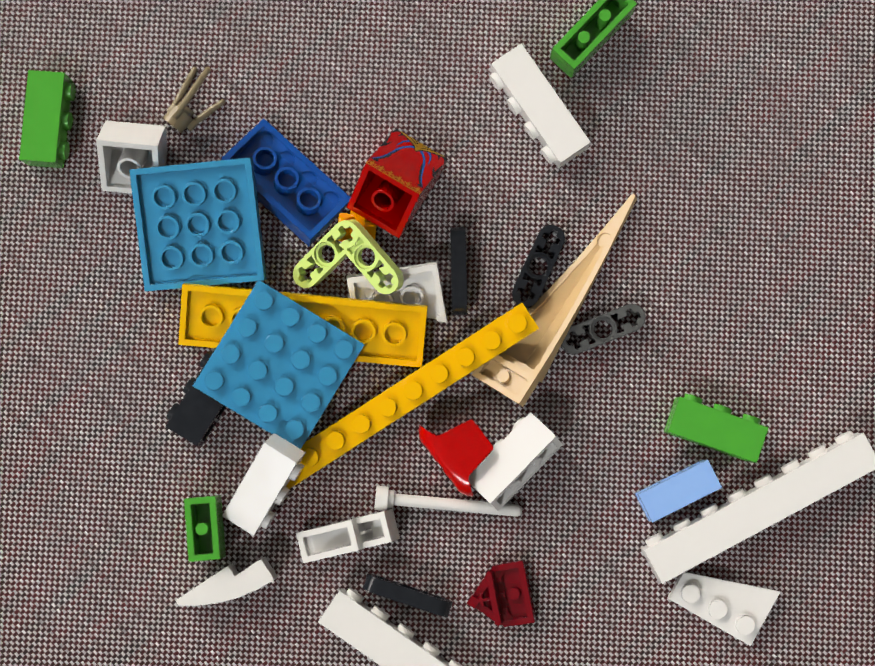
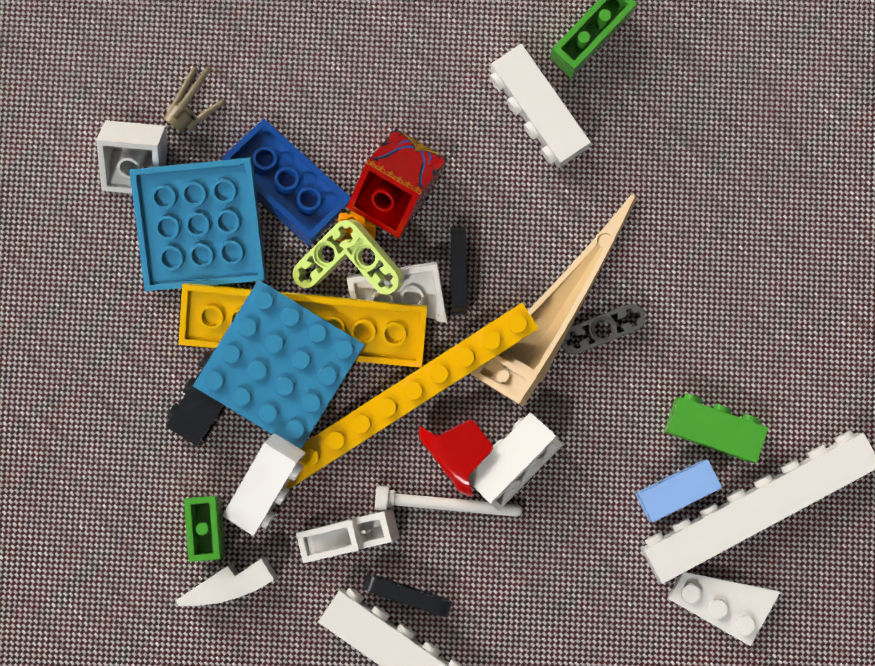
bright green brick [19,70,76,168] -> none
dark red slope [467,559,537,627] -> none
black beam [512,225,565,308] -> none

